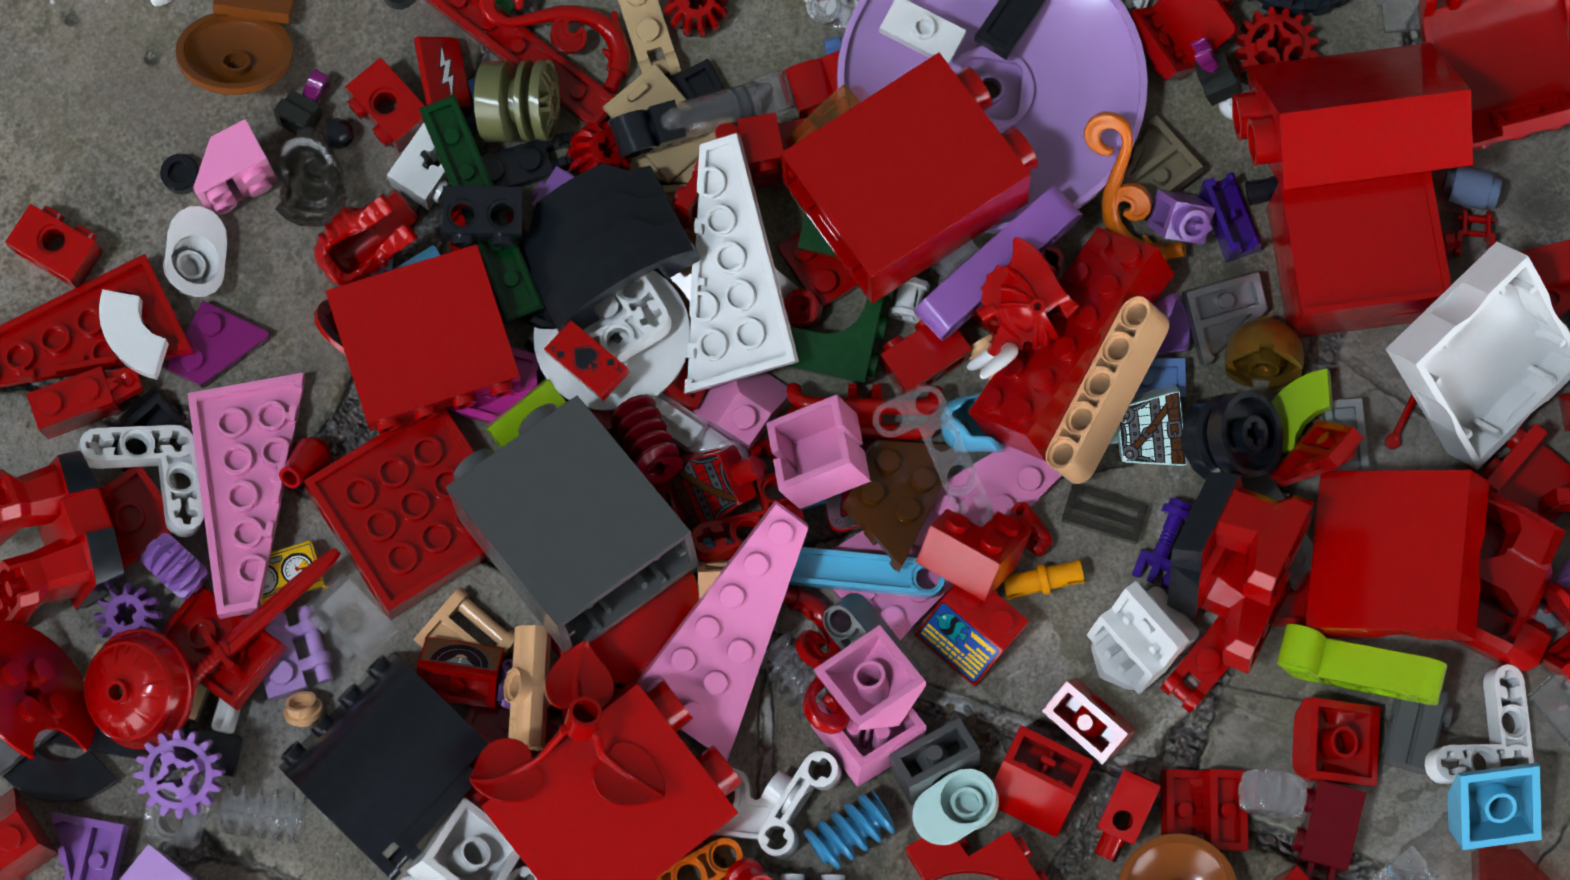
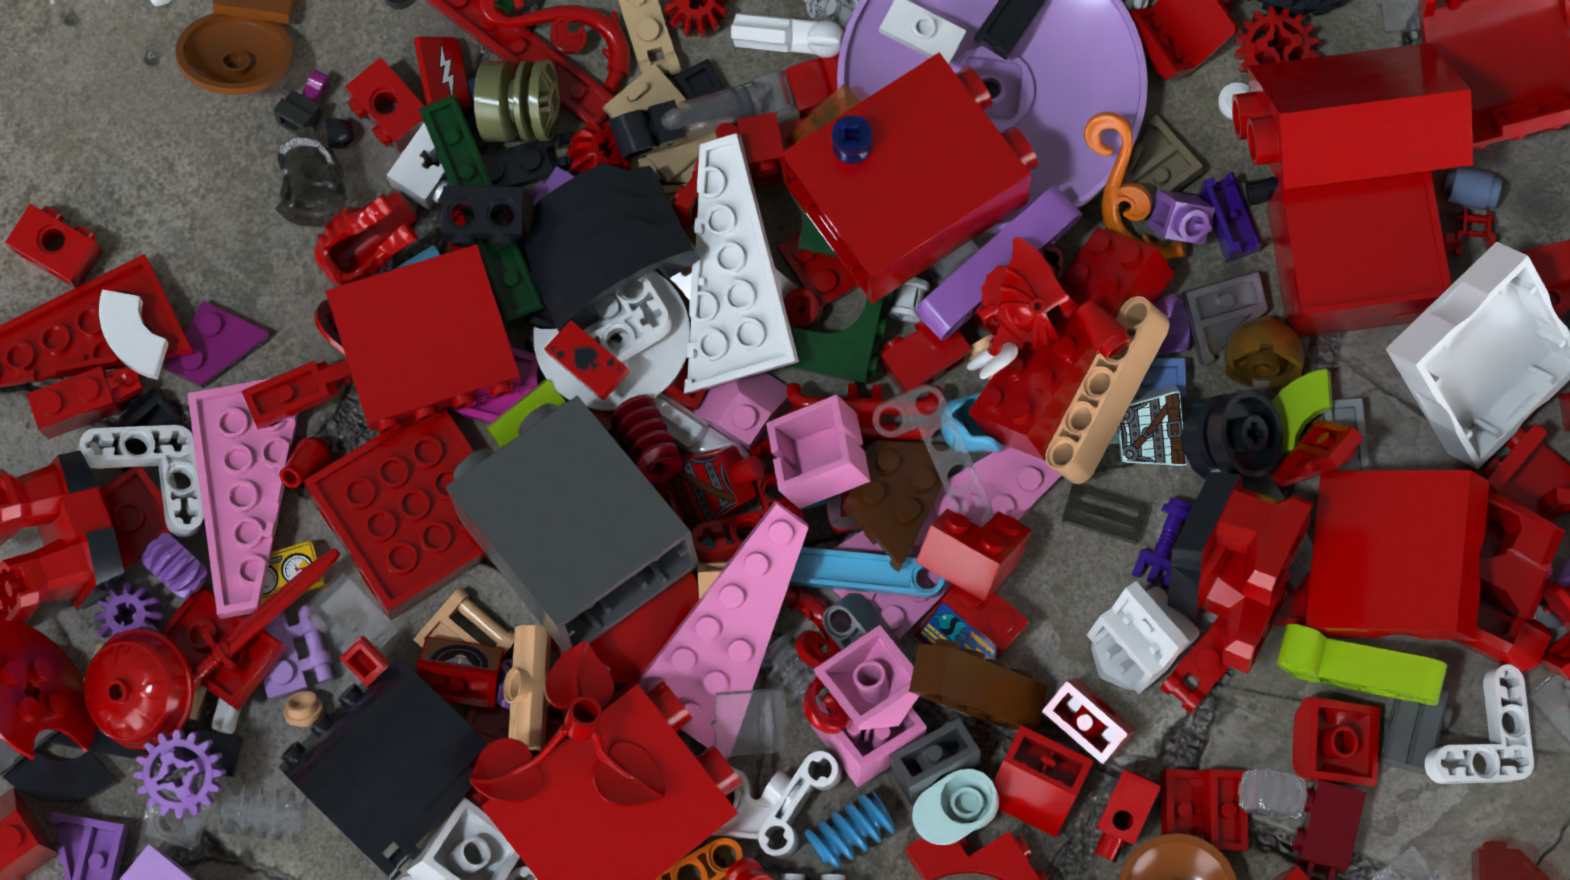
black tile [160,154,200,195] -> none
white piece [163,206,227,297] -> none
bright pink slope [193,119,278,215] -> none
light orange pin [1003,559,1085,600] -> none
red arm [1011,502,1053,557] -> none
pearl dark grey piece [1191,37,1243,106] -> none
red hinge [1384,394,1417,450] -> none
medium azure slope [1447,763,1542,850] -> none
none -> red hinge [241,359,353,430]
none -> red slope [339,635,391,687]
none -> clear piece [711,688,789,757]
none -> white piece [731,13,844,58]
none -> clear blue wheel [832,115,872,165]
none -> reddish brown brick [909,639,1047,732]
none -> red cone [1075,298,1131,360]

